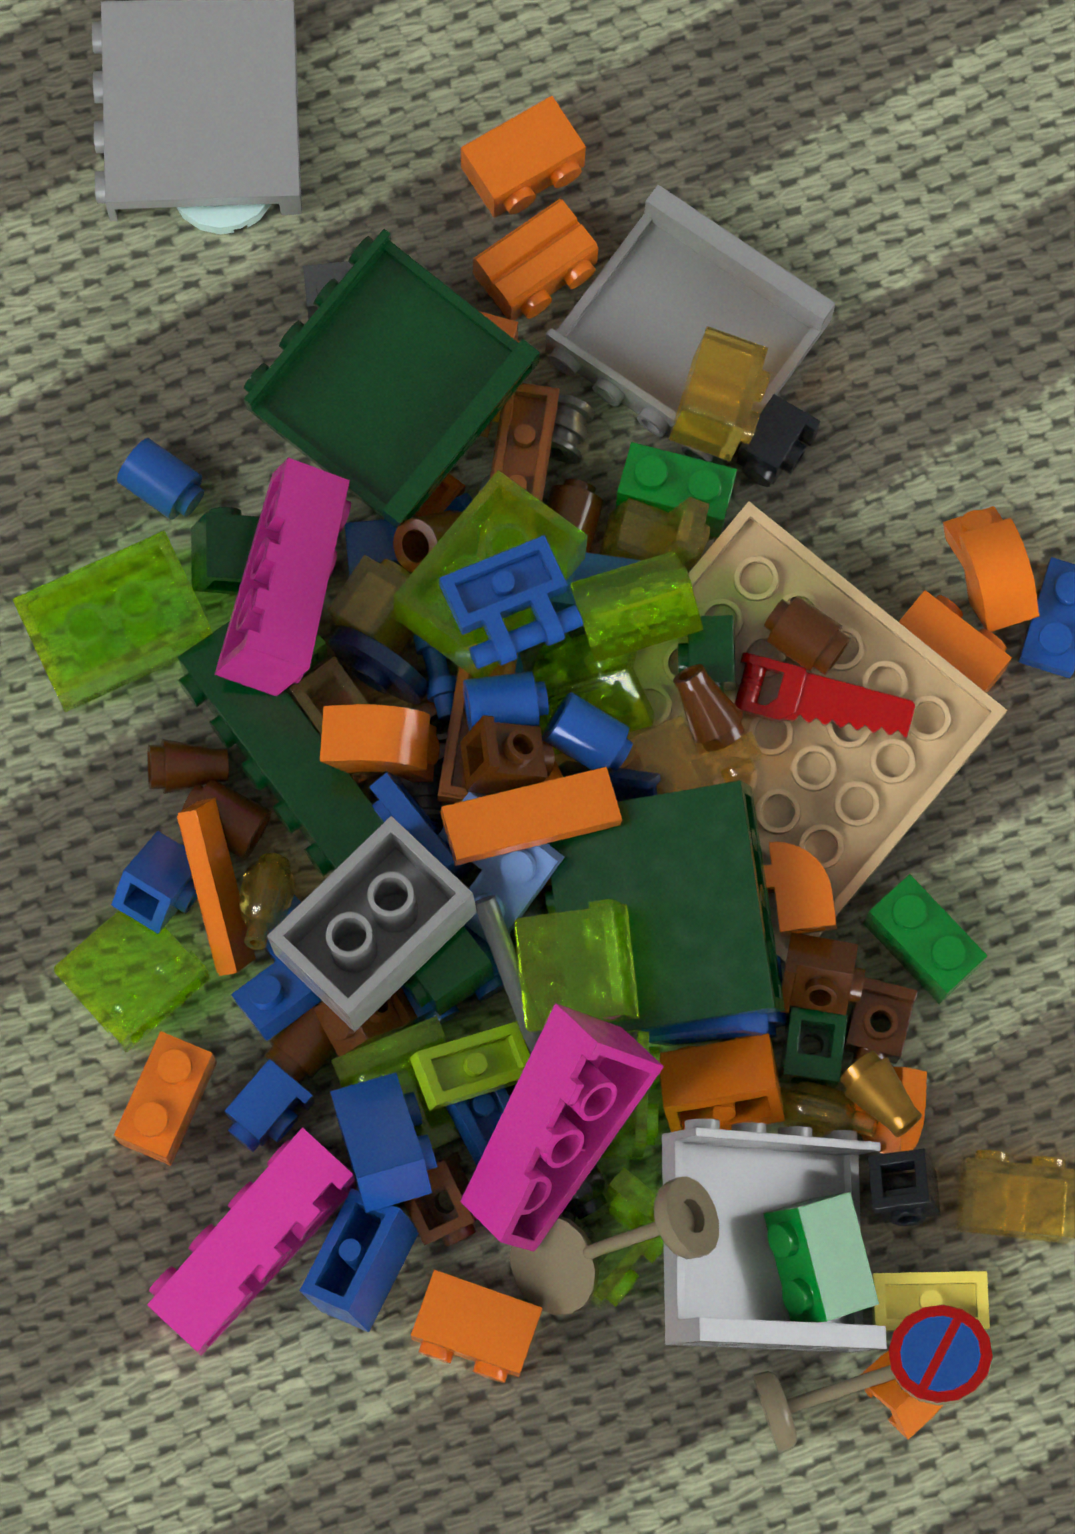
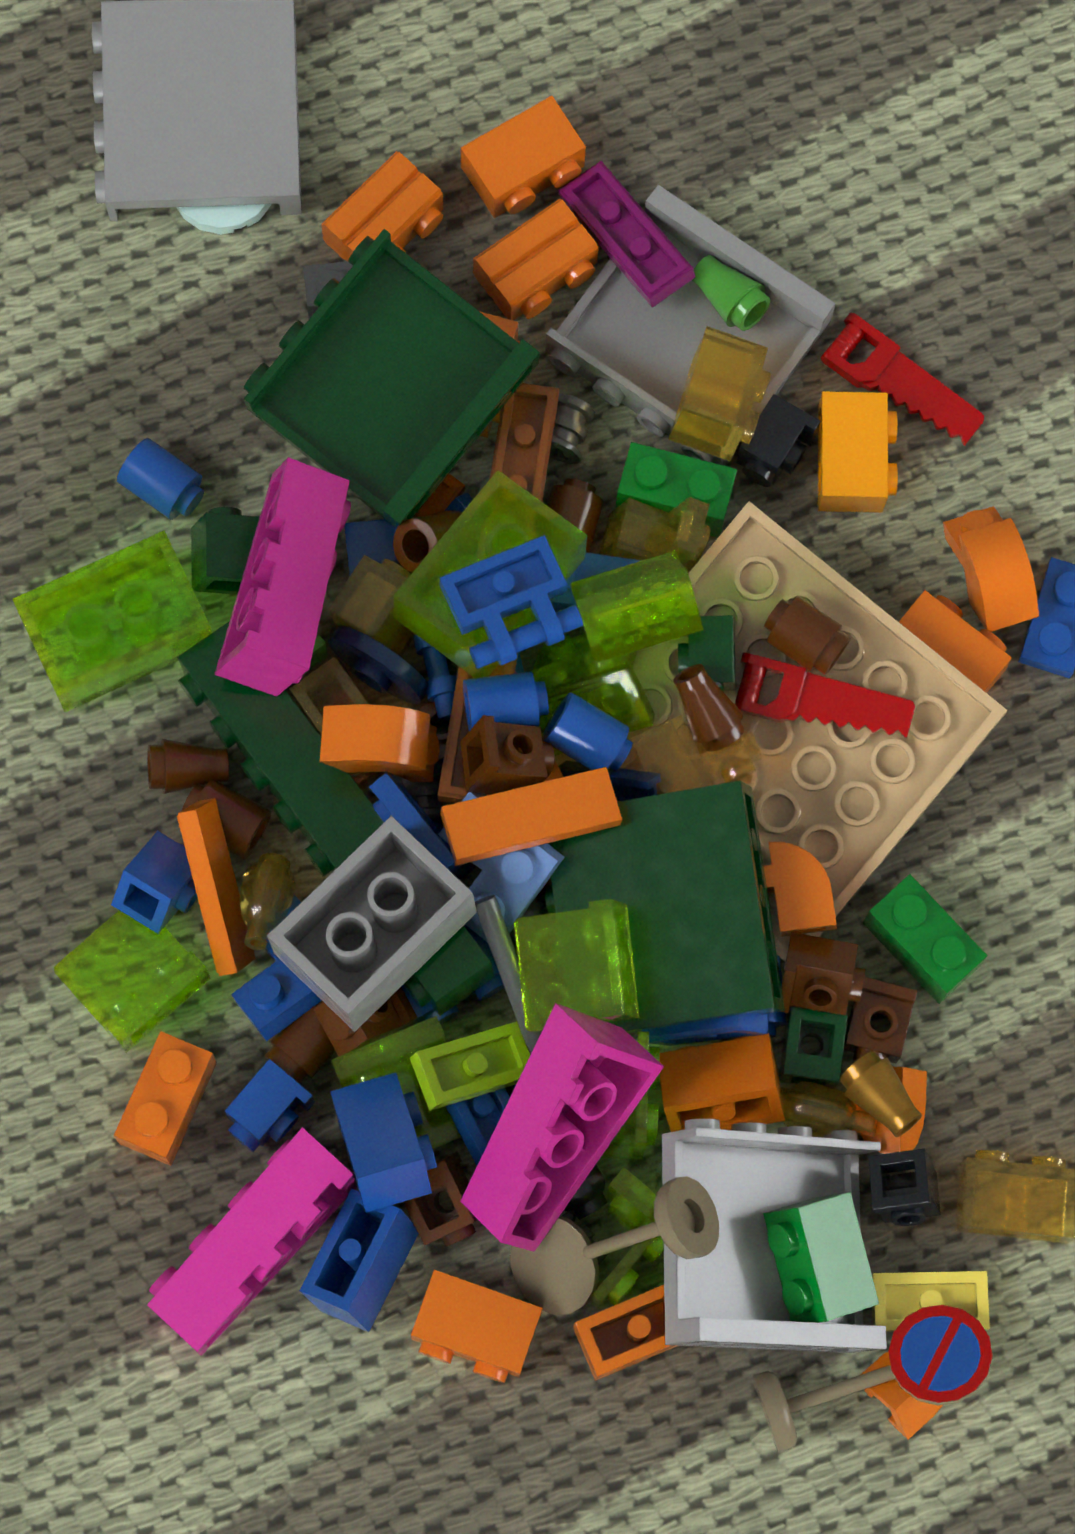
none -> orange brick [321,151,443,261]
none -> magenta tile [558,161,696,308]
none -> orange brick [573,1285,677,1381]
none -> bright green cone [692,255,771,331]
none -> light orange brick [818,391,898,513]
none -> red piece [820,312,985,446]

